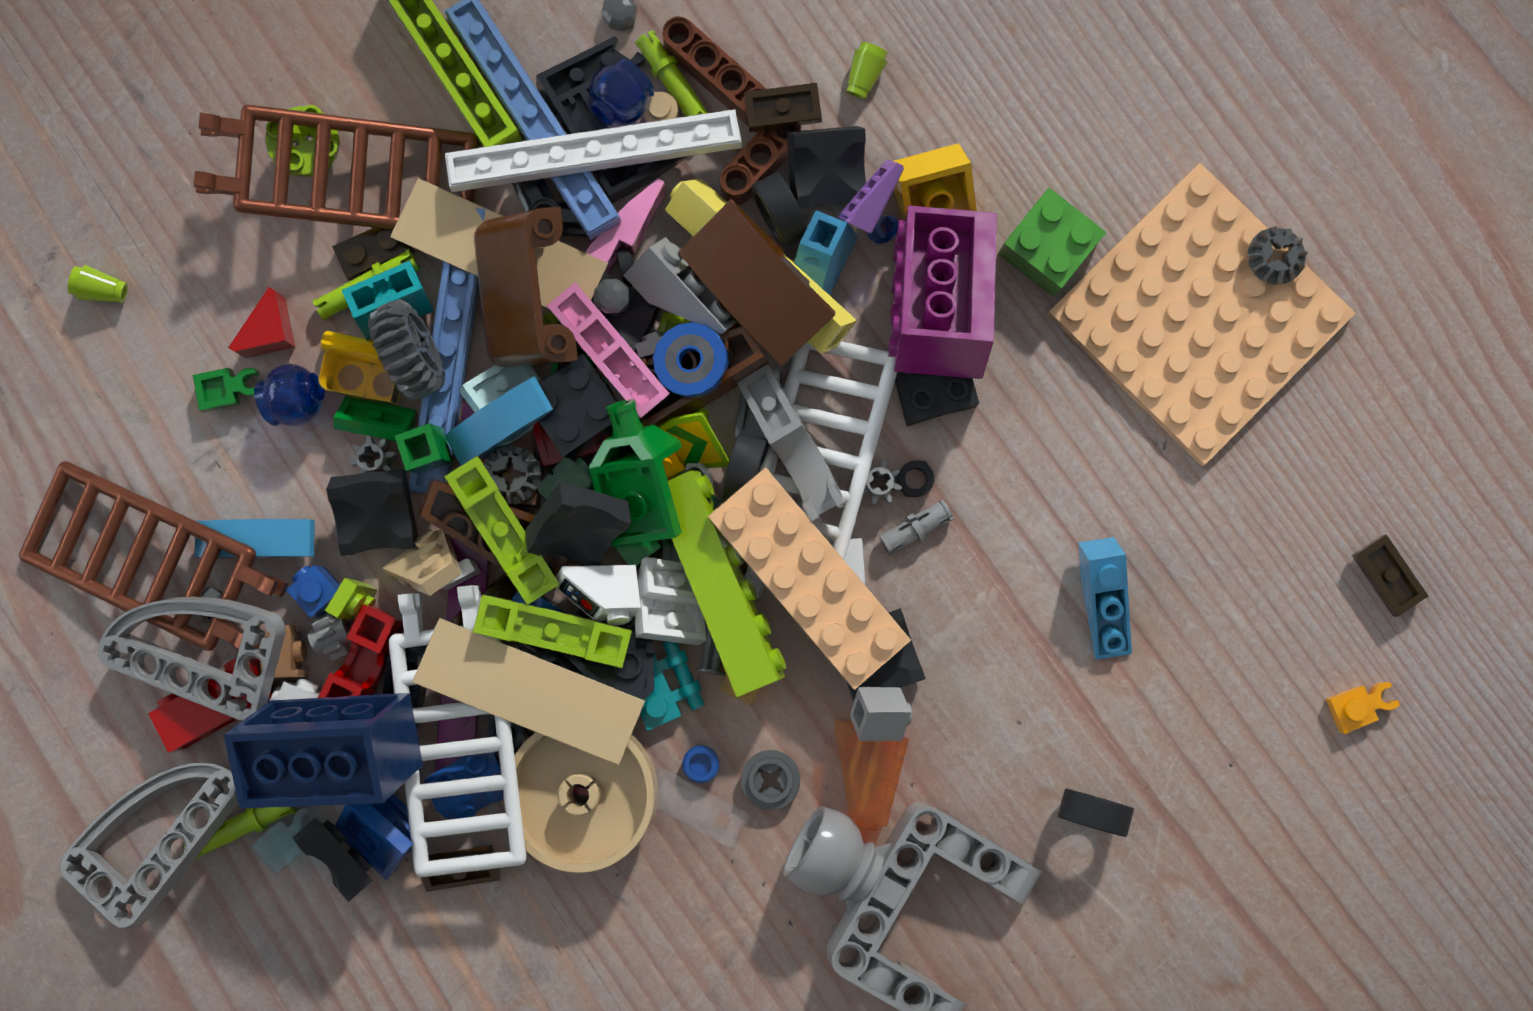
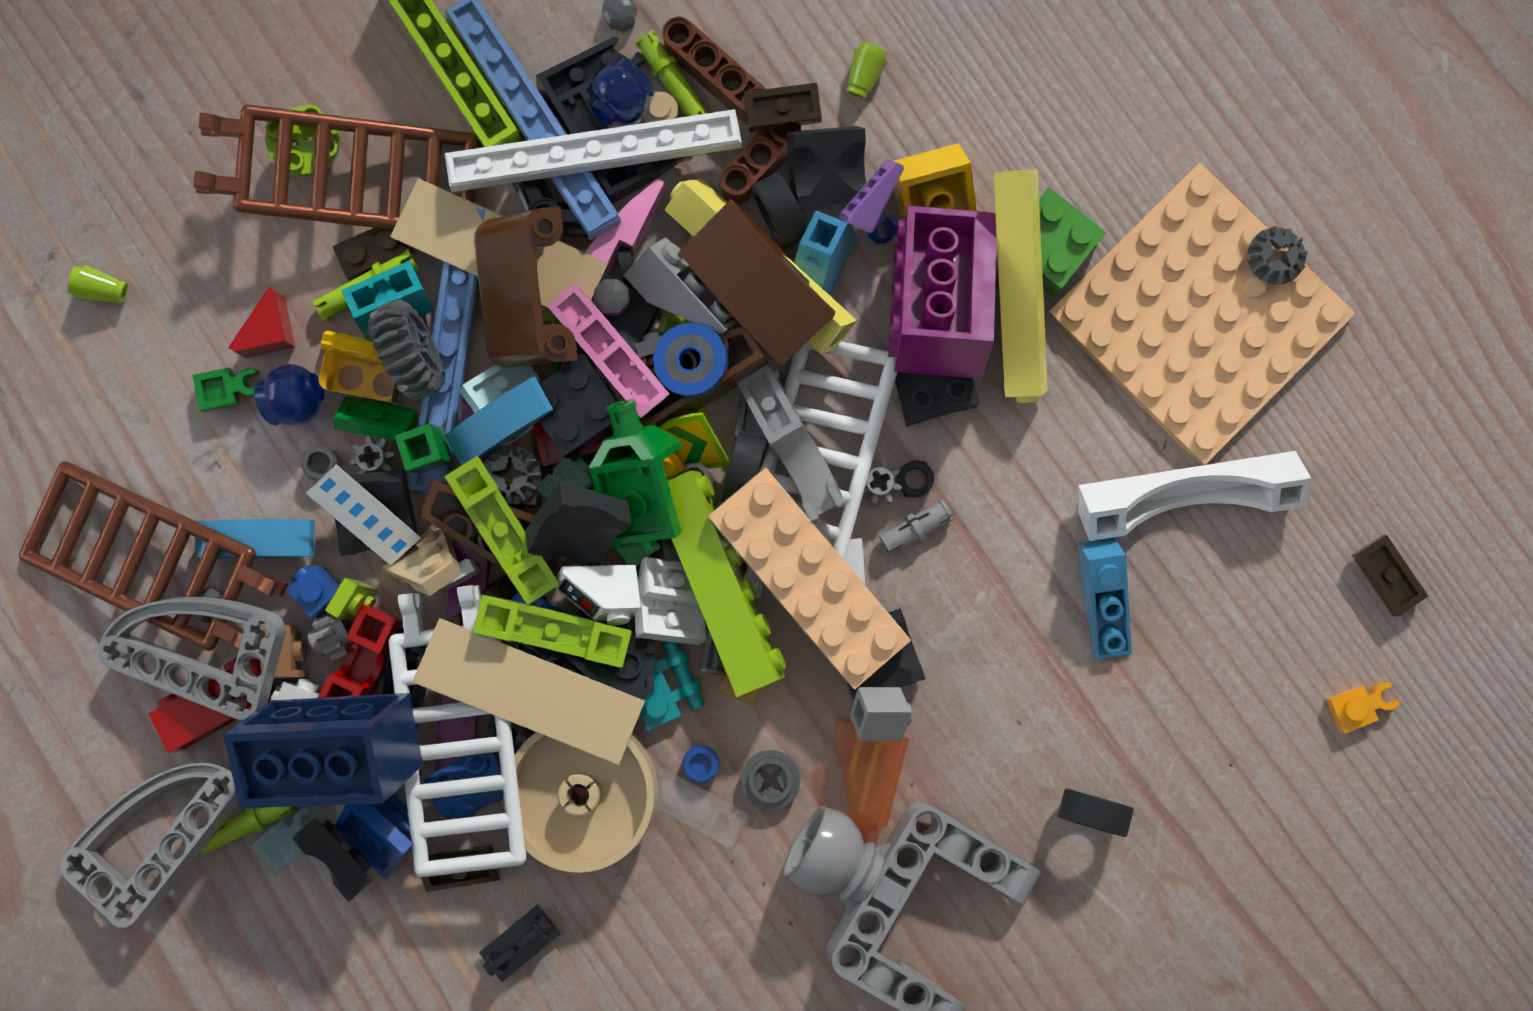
none -> dark grey tile [301,445,341,481]
none -> white sticker [306,464,421,566]
none -> black hinge [479,904,561,982]
none -> light yellow brick [993,169,1048,403]
none -> white arch [1078,451,1311,541]

